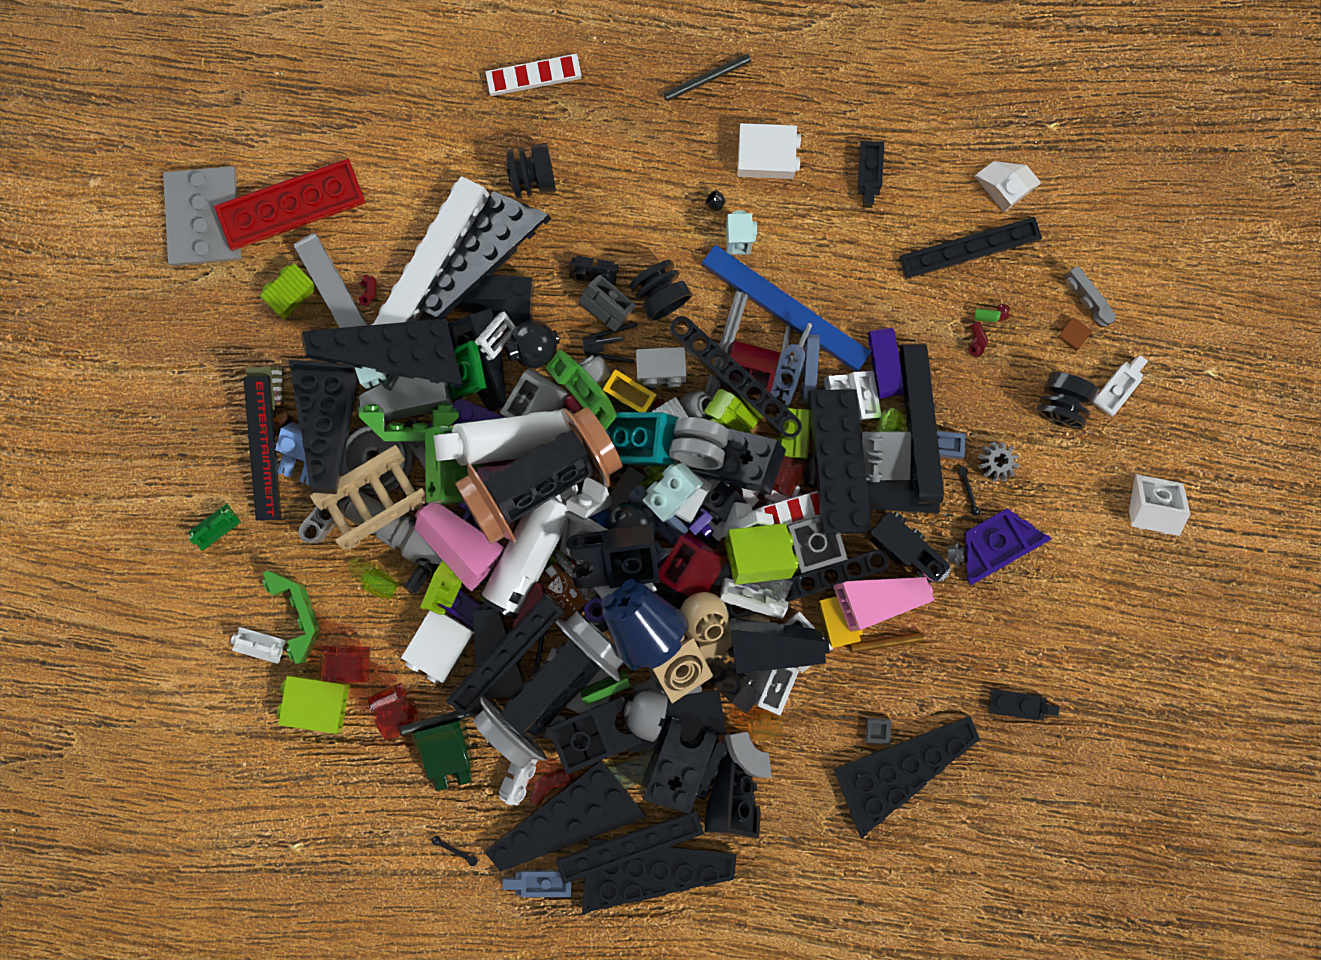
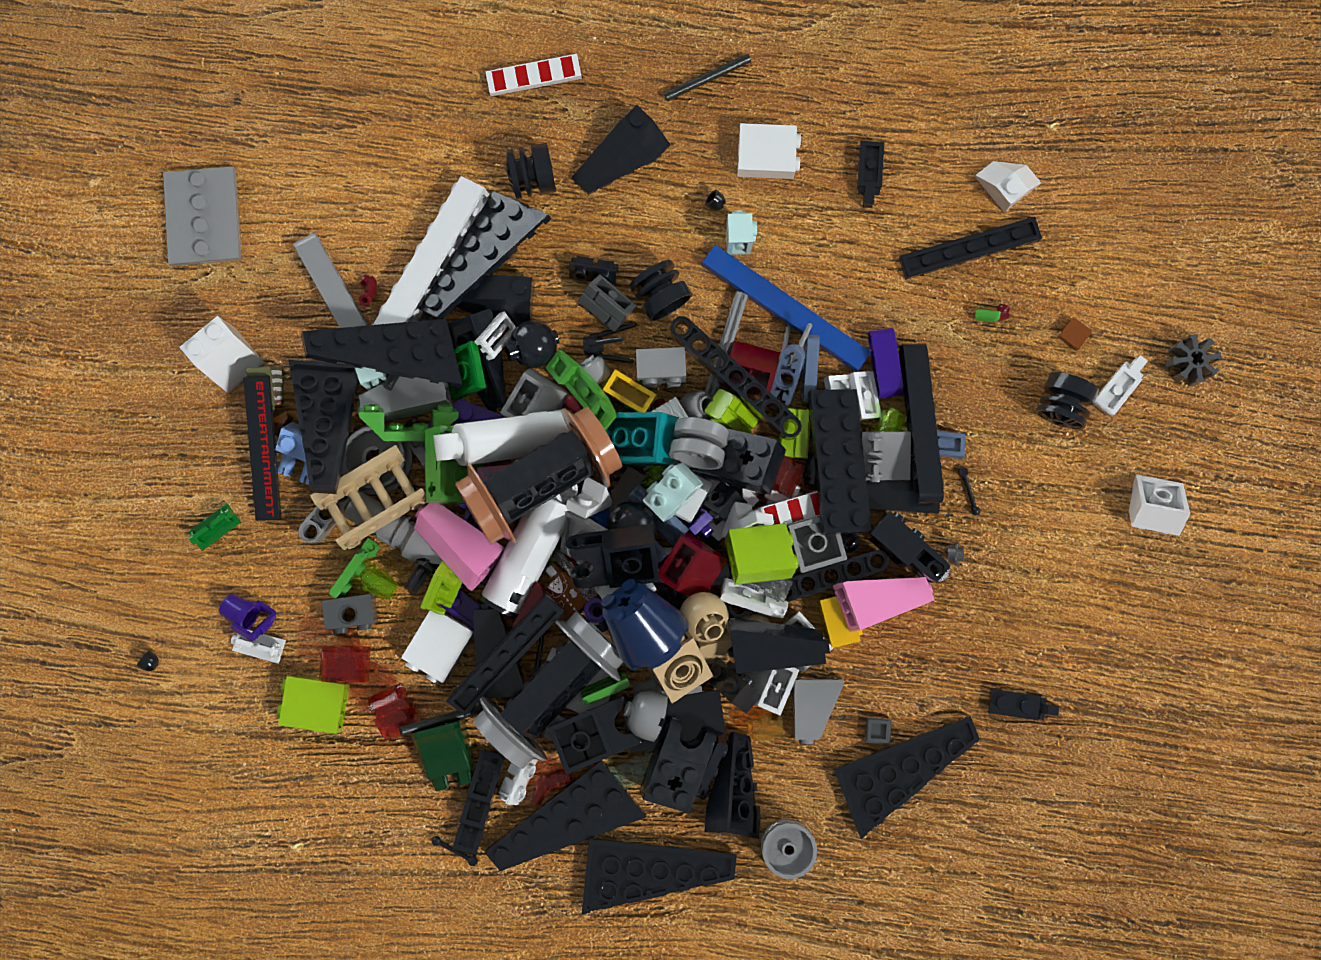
red tile [214,158,366,251] -> none
lime brick [260,263,317,320] -> none
bright green slope [263,571,321,664] -> none
sand blue hinge [503,870,571,897] -> none
black tile [555,809,704,884] -> none
light grey tile [724,732,772,778] -> none
pearl gold bar [850,632,924,653] -> none
dark purple wing [964,508,1051,585] -> none
dark red arm [968,322,988,357] -> none
light grey gear [978,441,1020,482] -> none
light grey hinge [1064,266,1116,327] -> none
none -> black hinge [136,650,159,671]
none -> white slope [180,316,265,393]
none -> dark purple piece [219,594,276,641]
none -> dark grey brick [322,594,379,634]
none -> bright green hinge [329,538,381,599]
none -> black slope [452,749,505,856]
none -> black wedge [571,105,670,195]
none -> light grey wheel [760,818,817,879]
none -> light grey slope [792,679,844,744]
none -> black hinge [841,534,860,552]
none -> dark grey gear [1165,334,1222,386]

